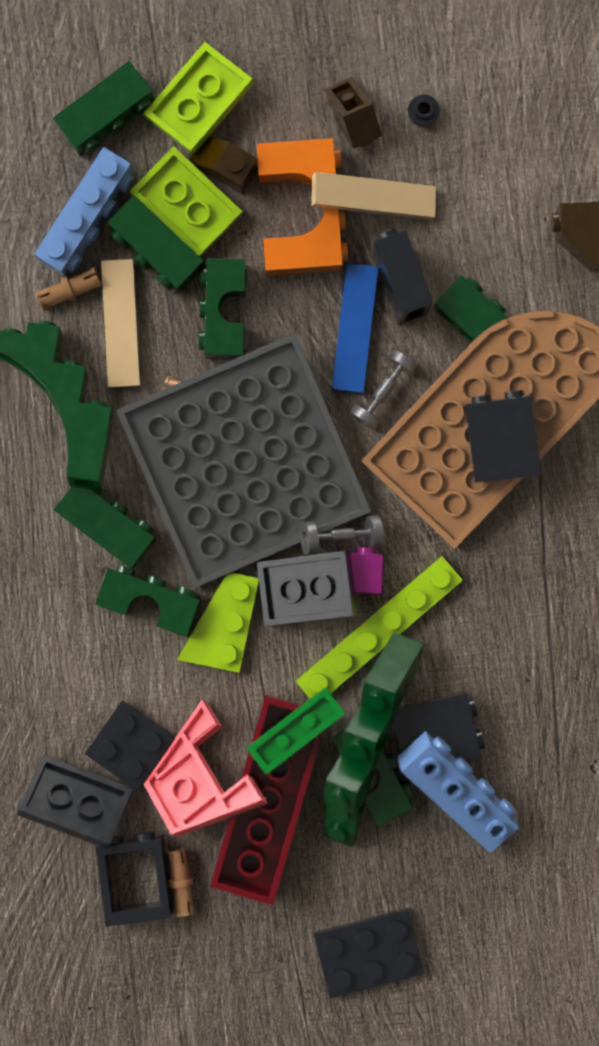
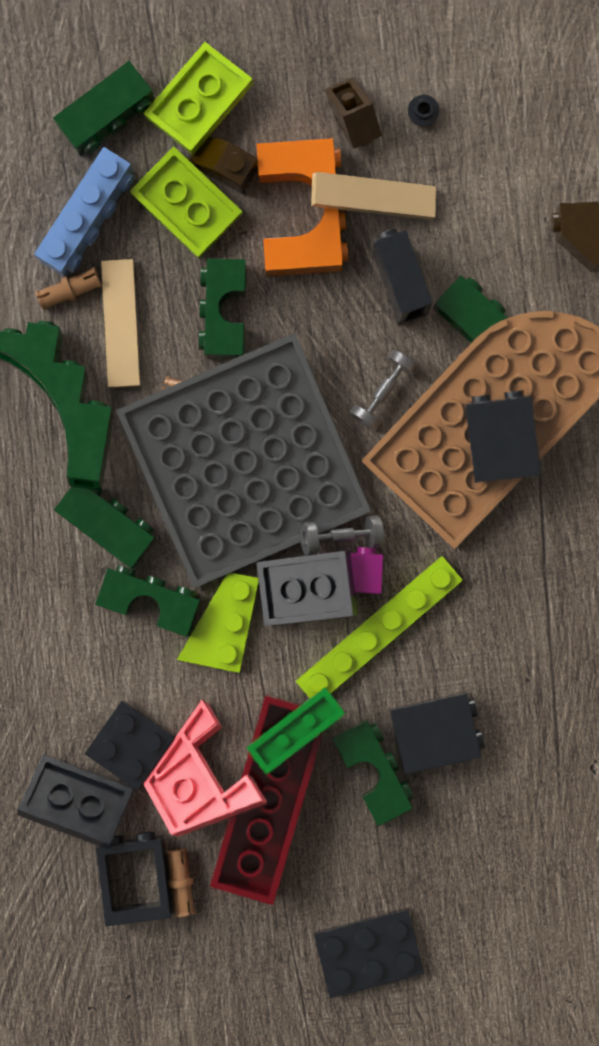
dark green brick [107,195,205,294] -> none
dark green arch [323,633,424,847] -> none
blue tile [332,263,378,394] -> none
medium blue brick [397,731,519,853] -> none

